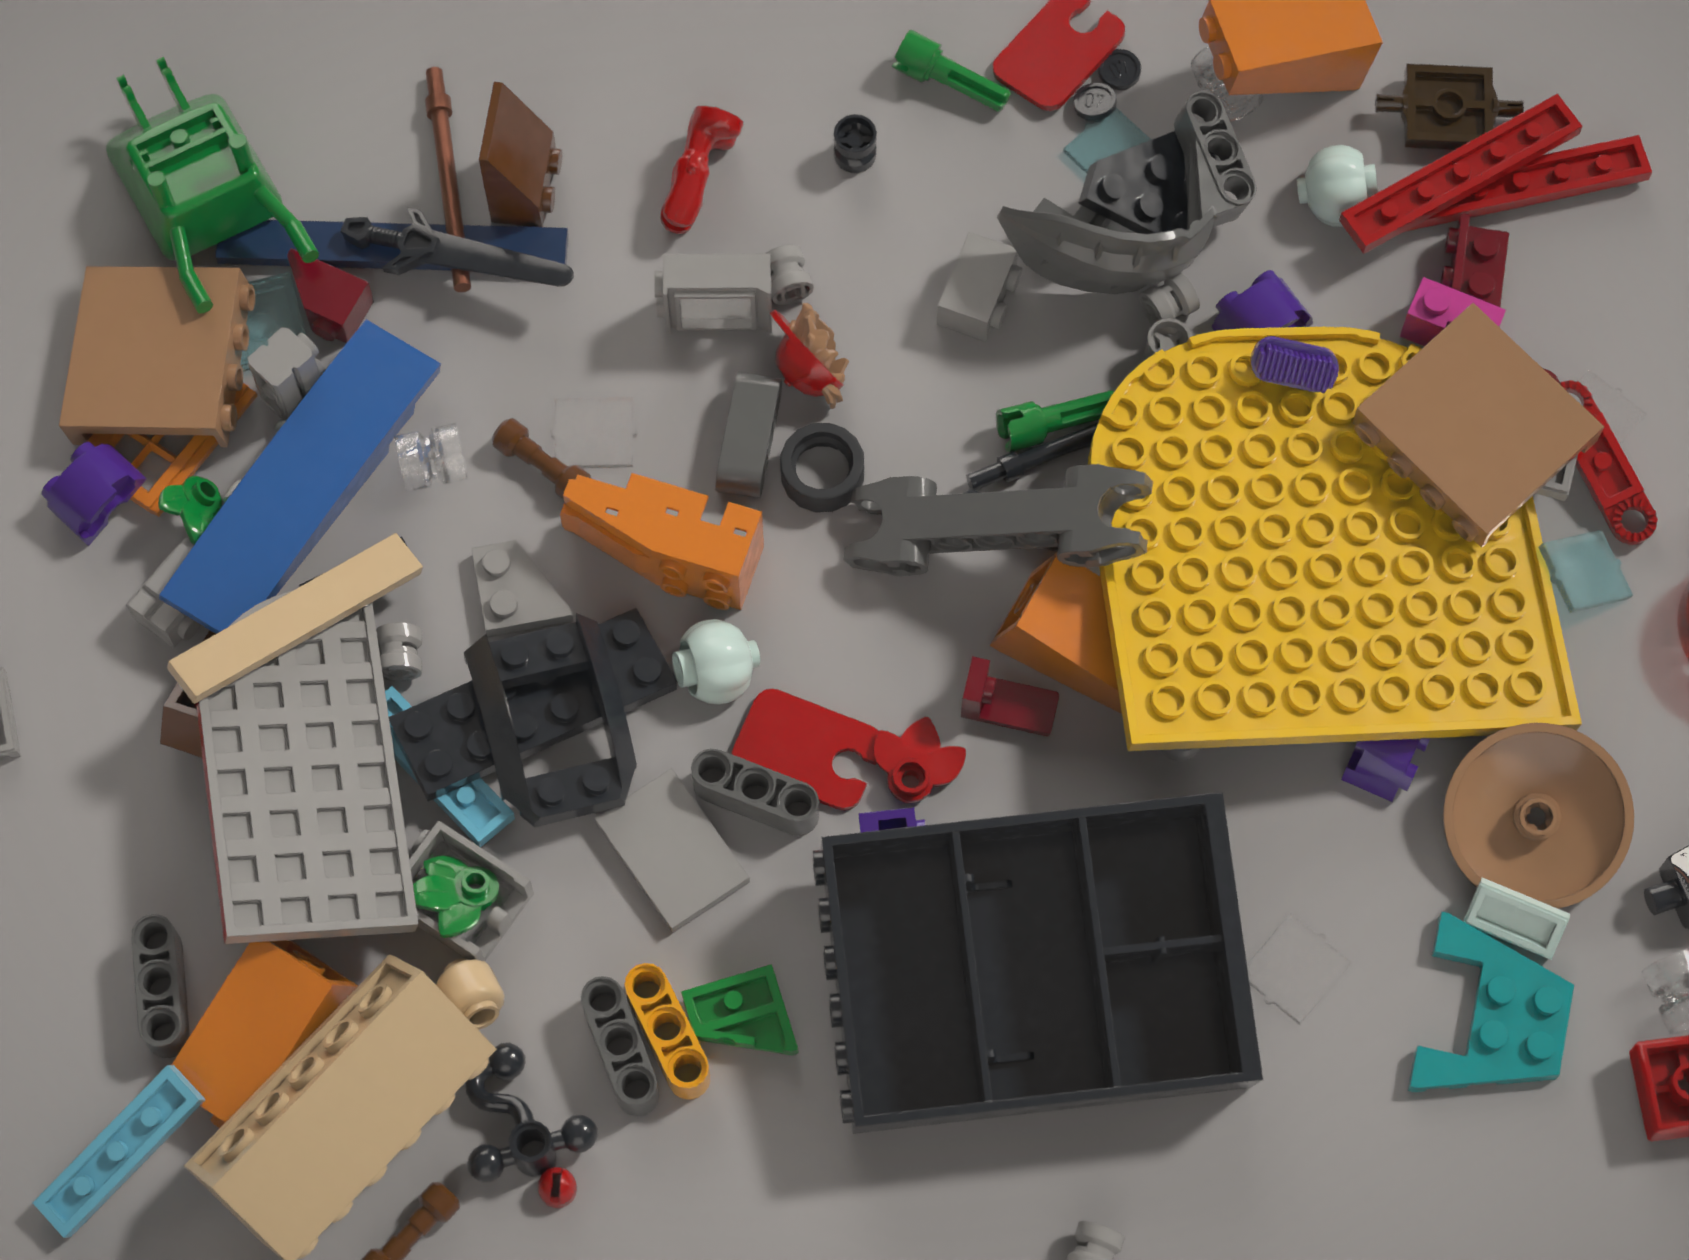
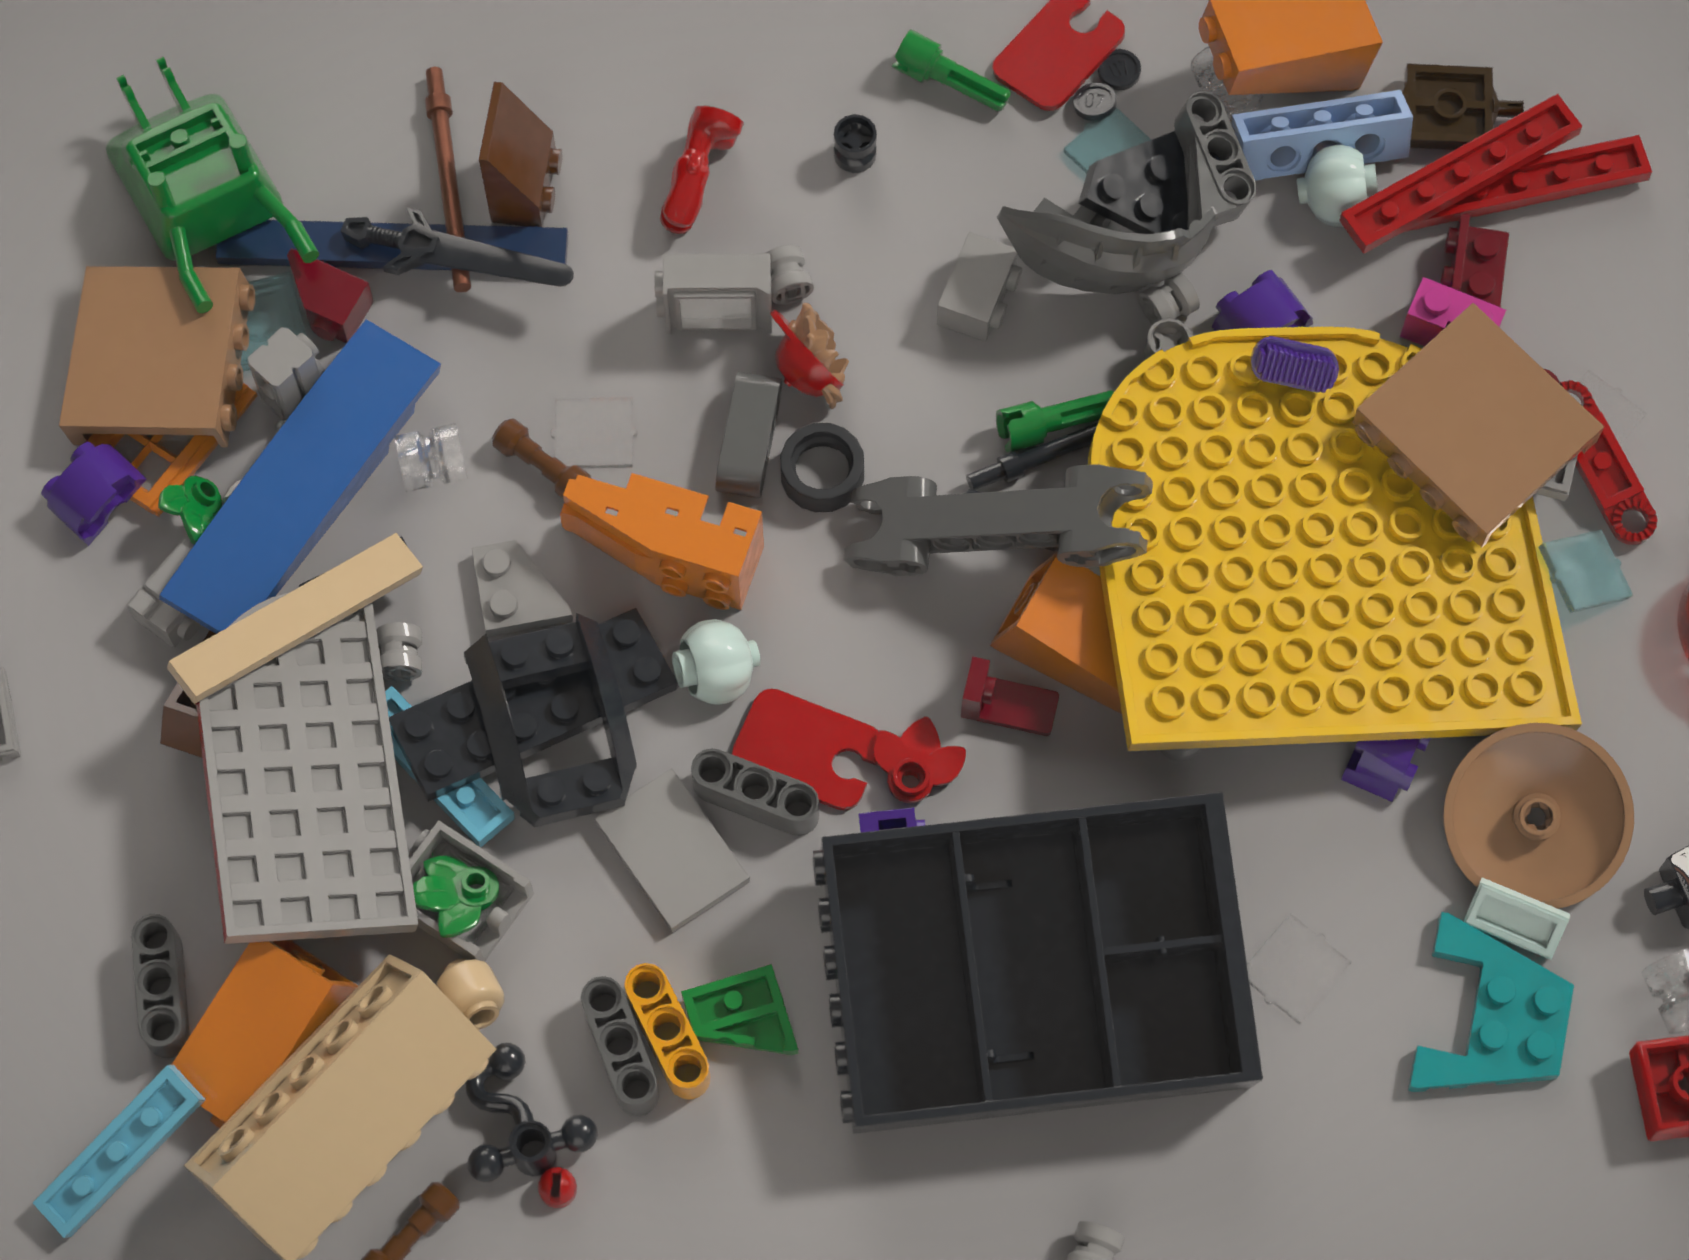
none -> light blue brick [1232,90,1413,180]

